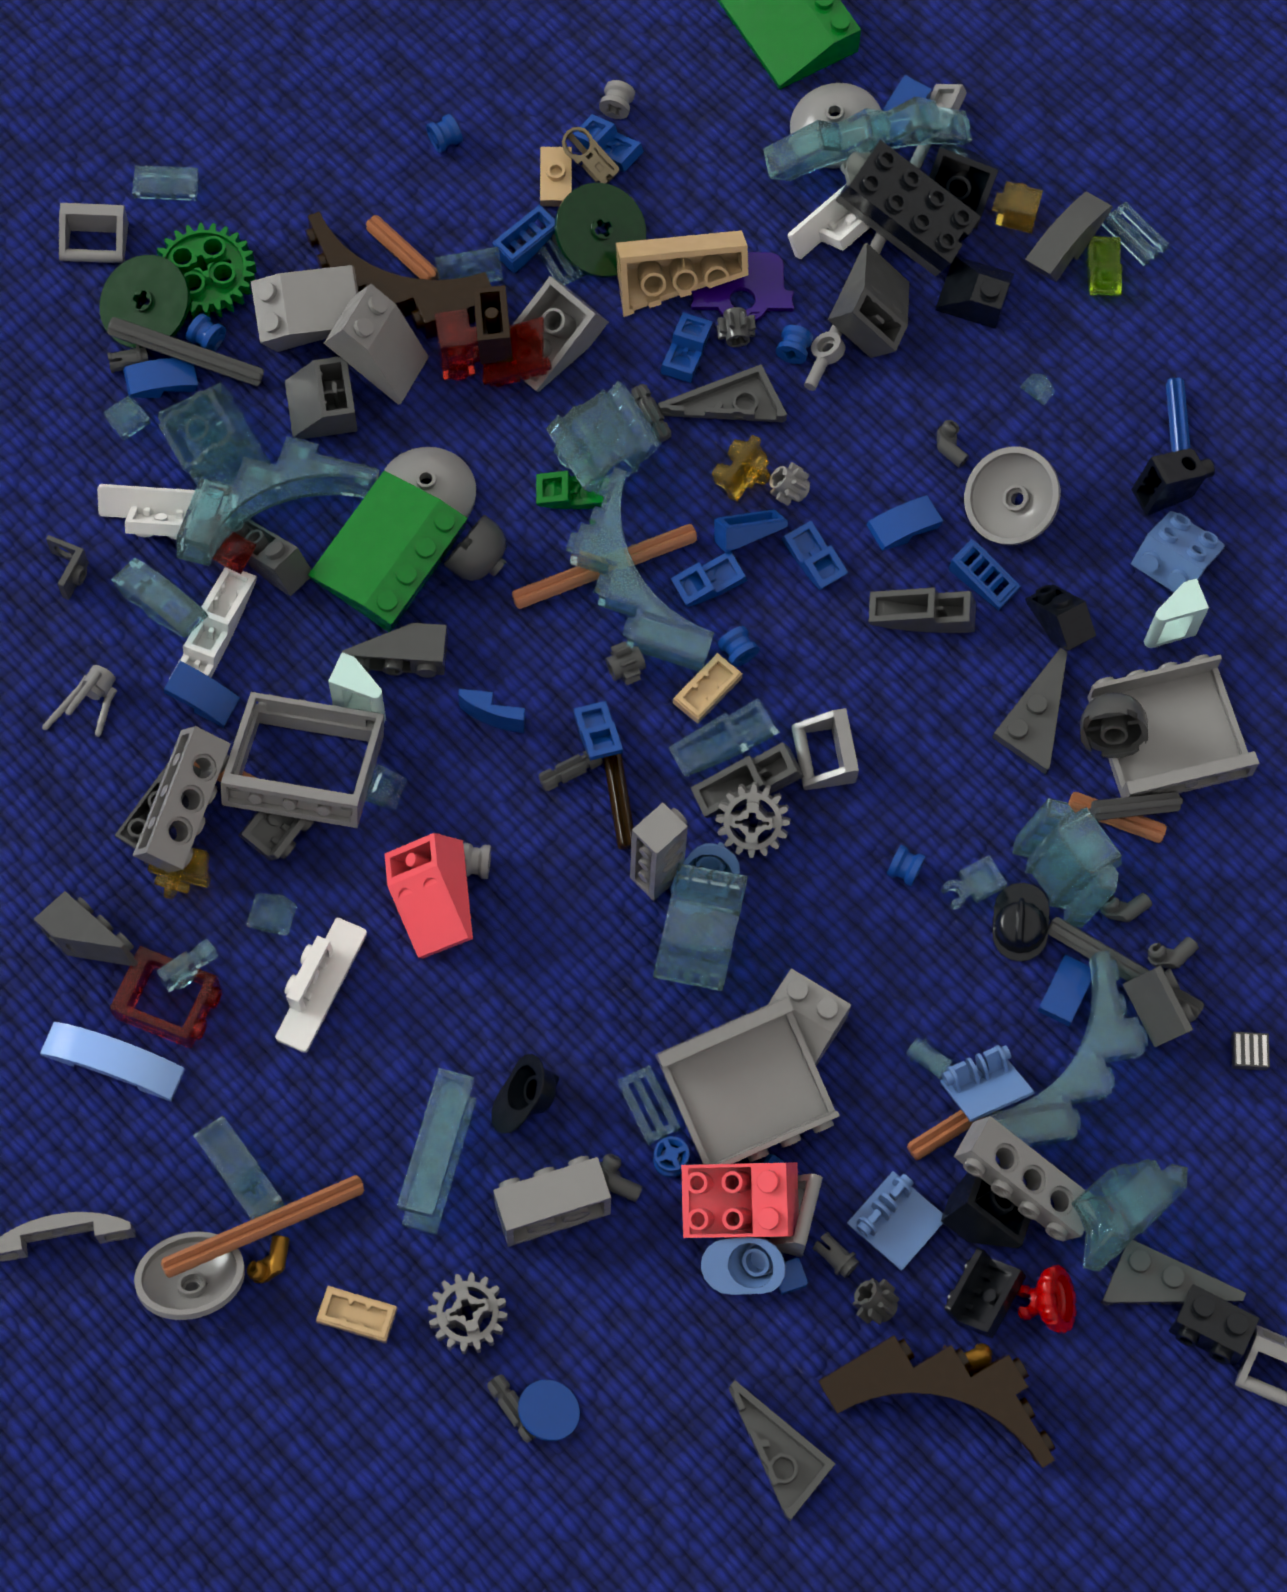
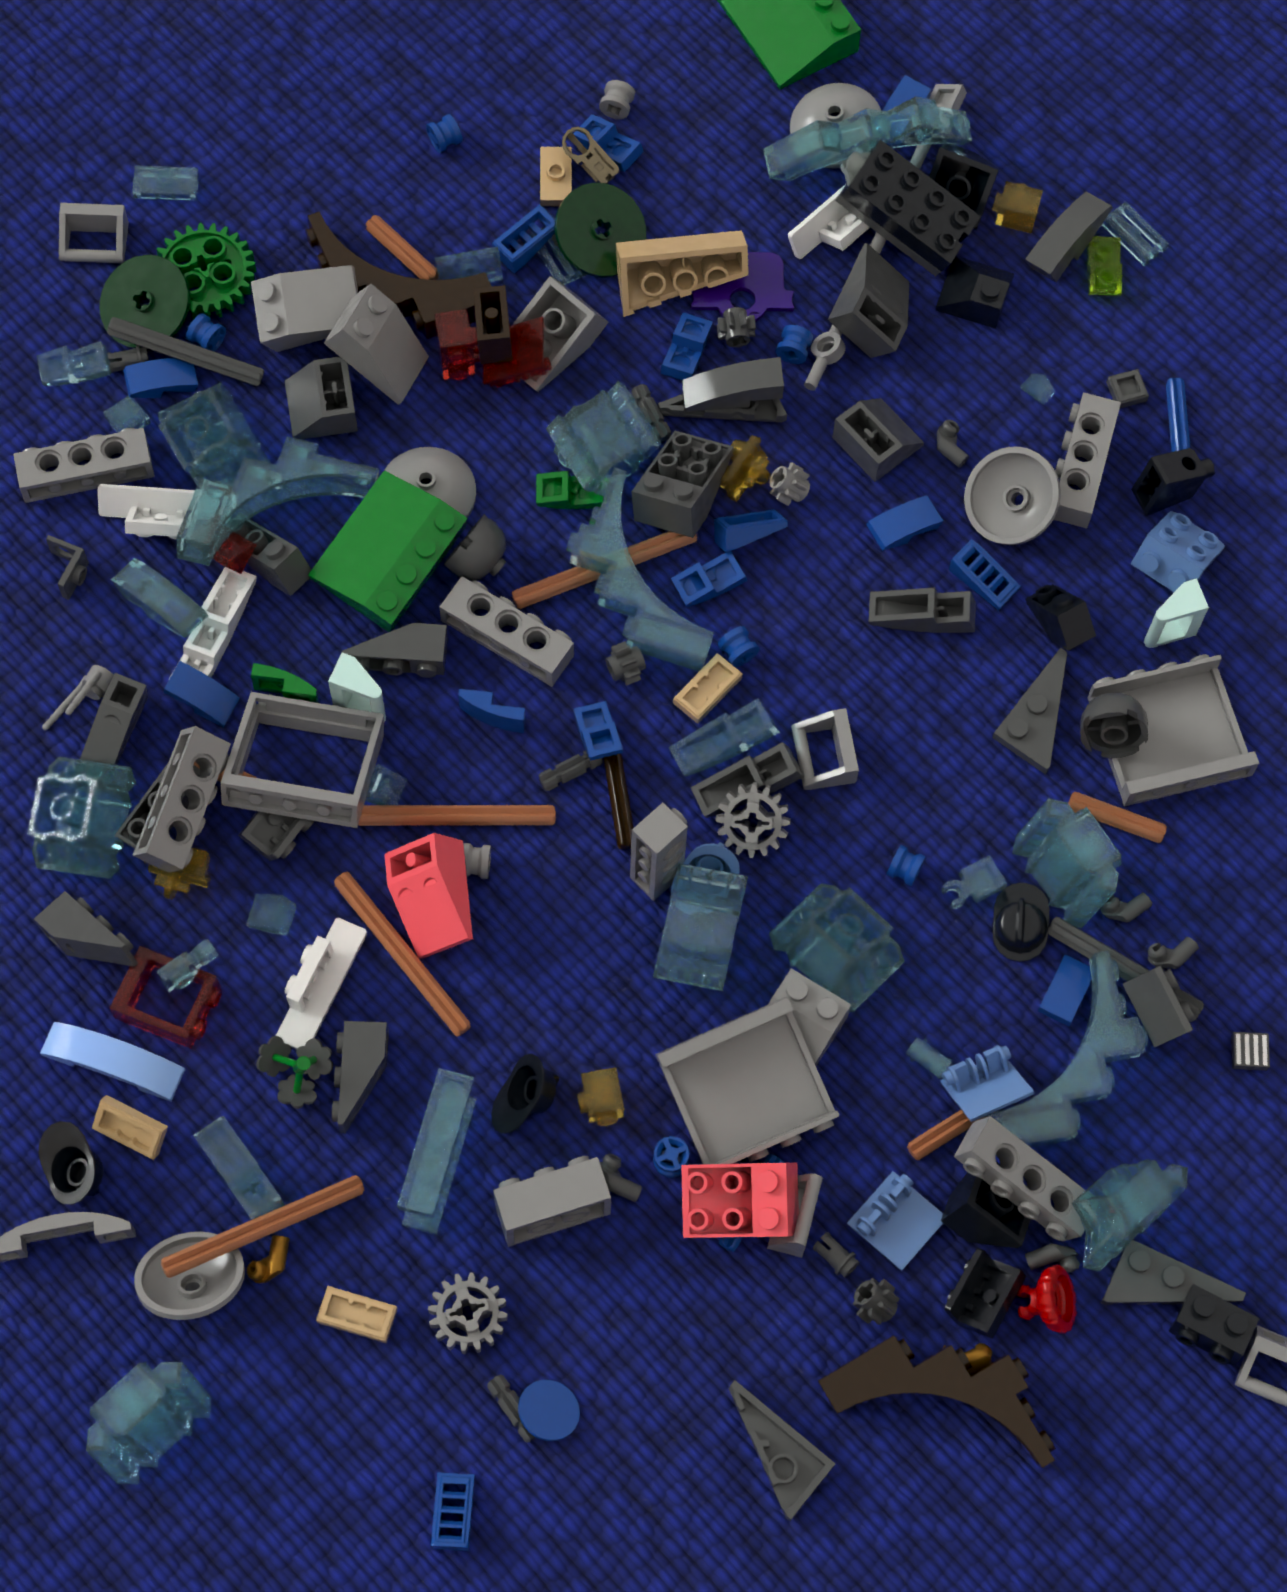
clear light blue tile [618,1065,681,1145] -> none
medium blue piece [701,1237,786,1295] -> none
blue piece [778,1258,808,1295] -> none
blue slope [782,521,848,590] -> none
dark grey axle [1089,791,1183,821] -> none
none -> light grey brick [13,428,155,503]
none -> clear light blue slope [27,757,136,879]
none -> clear light blue slope [37,341,111,386]
none -> black piece [38,1121,104,1205]
none -> dark grey slope [75,673,148,787]
none -> clear light blue slope [86,1362,211,1485]
none -> tan plate [92,1095,168,1160]
none -> green slope [251,663,319,703]
none -> dark grey plant [256,1036,333,1109]
none -> dark grey slope [332,1021,389,1134]
none -> nougat axle [334,871,471,1037]
none -> nougat axle [358,805,556,826]
none -> blue slope [431,1472,475,1551]
none -> light grey brick [439,577,574,687]
none -> clear yellow brick [577,1067,624,1126]
none -> dark grey slope [631,430,734,538]
none -> dark grey slope [682,357,784,412]
none -> clear light blue slope [769,884,905,1012]
none -> dark grey slope [832,398,924,482]
none -> dark grey arm [1025,1244,1080,1273]
none -> light grey brick [1053,392,1121,528]
none -> dark grey tile [1106,369,1149,409]

